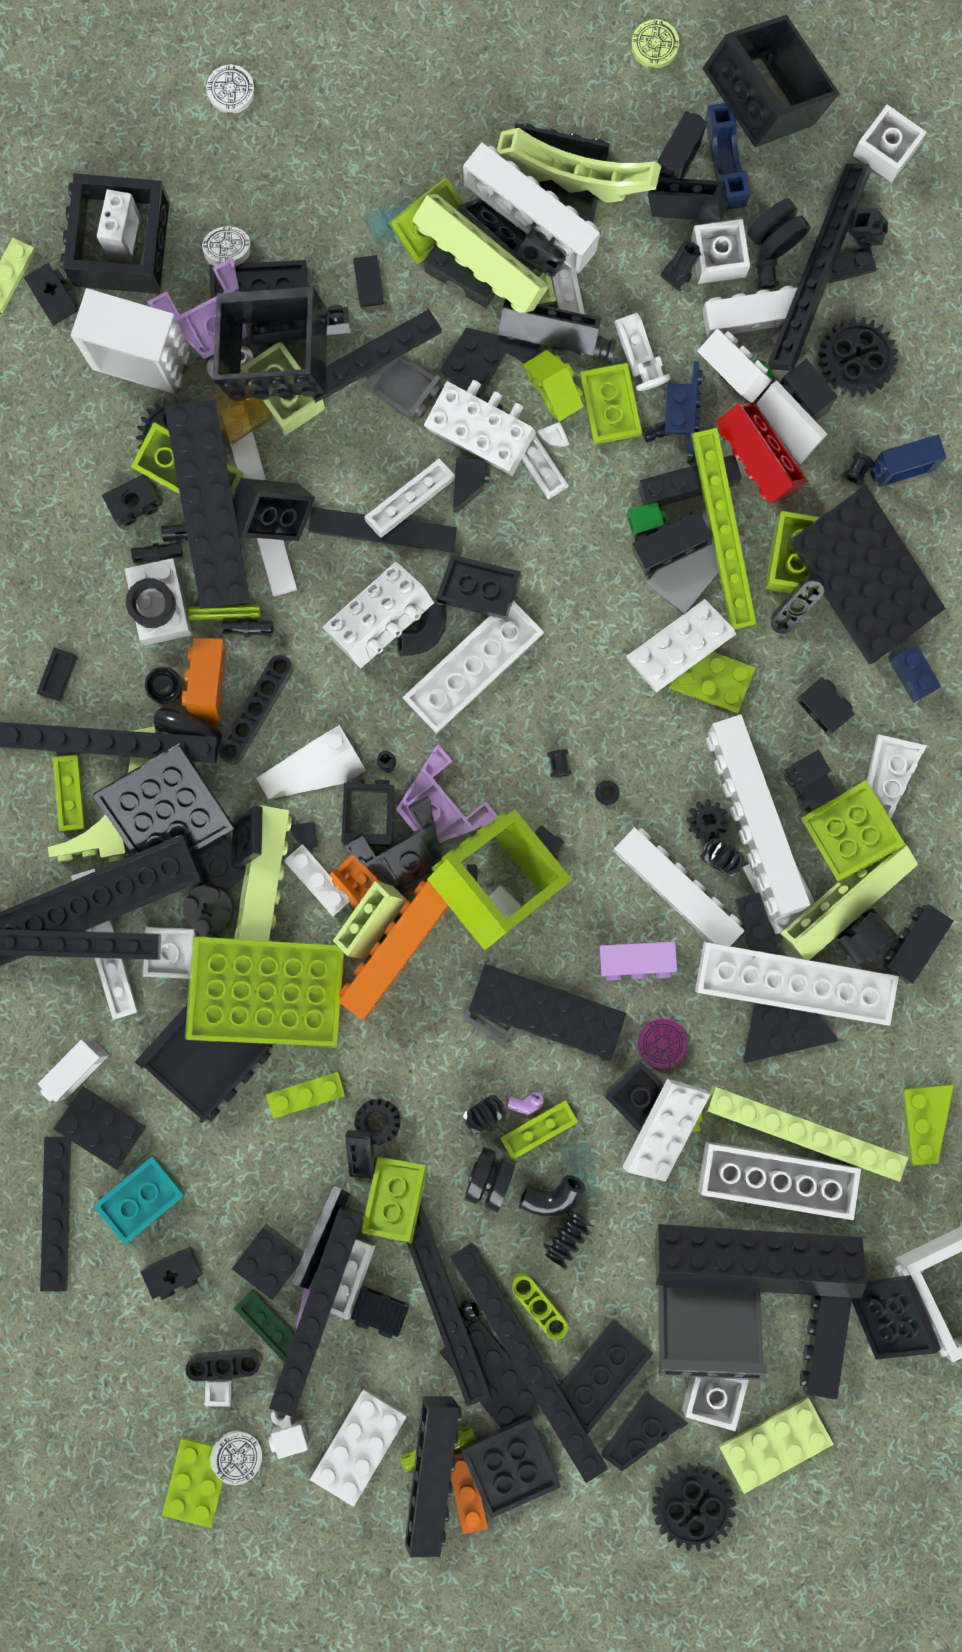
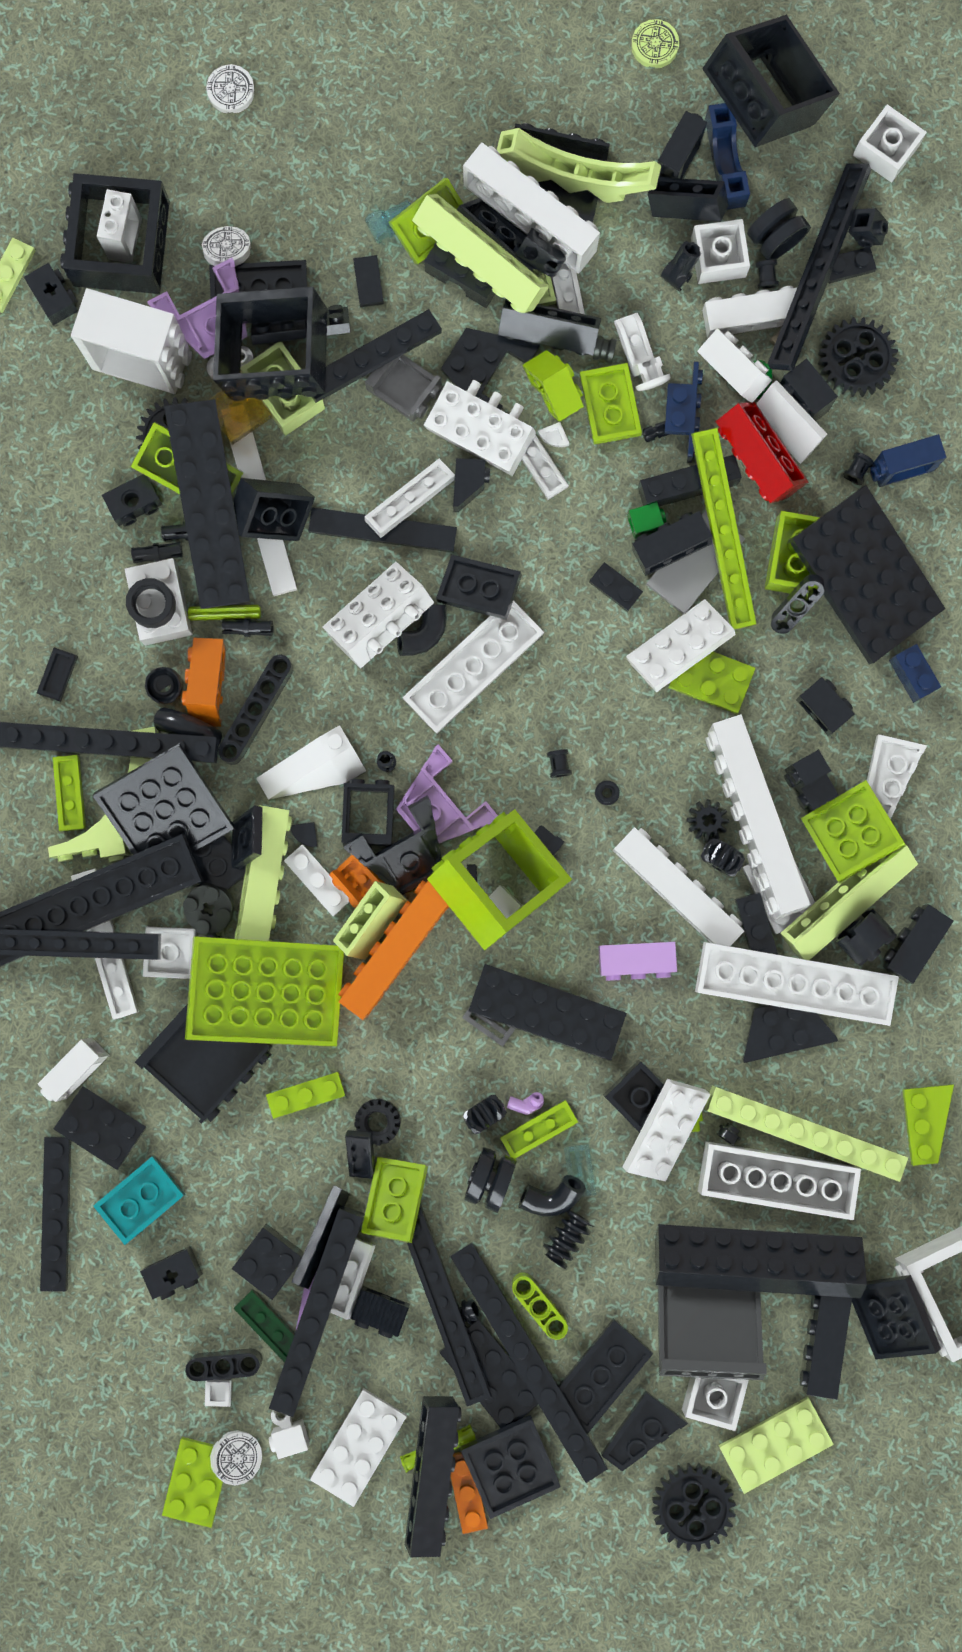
magenta tile [637,1018,688,1069] -> none
none -> black plate [589,562,643,612]
none -> black plate [717,1123,741,1146]

